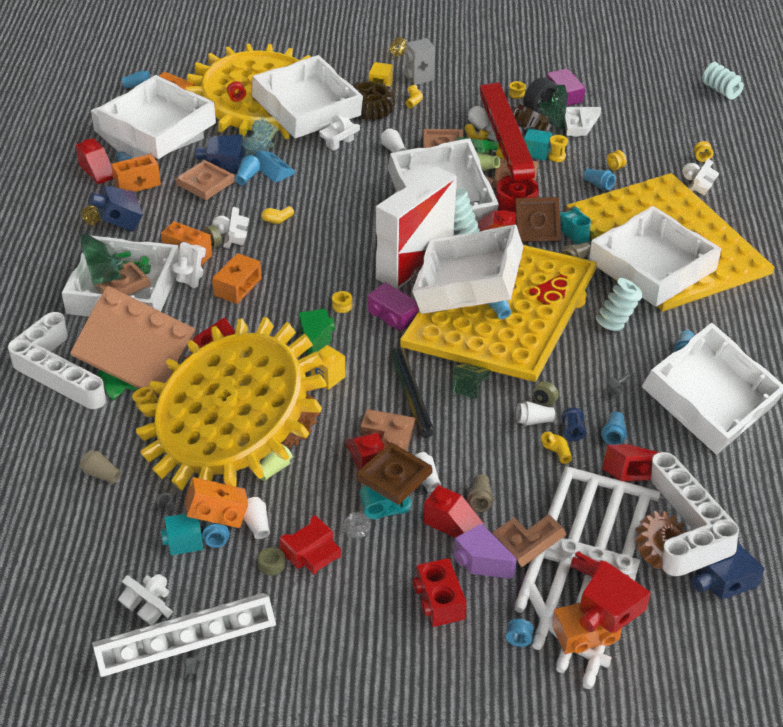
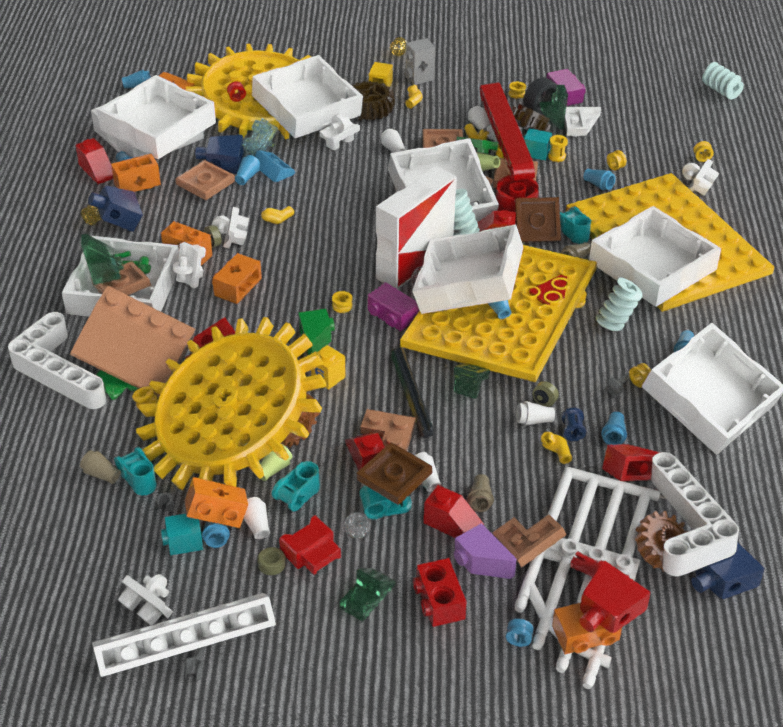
none -> teal piece [114,447,157,495]
none -> teal piece [272,461,320,512]
none -> clear green slope [339,568,396,622]
none -> yellow bush [629,363,651,388]

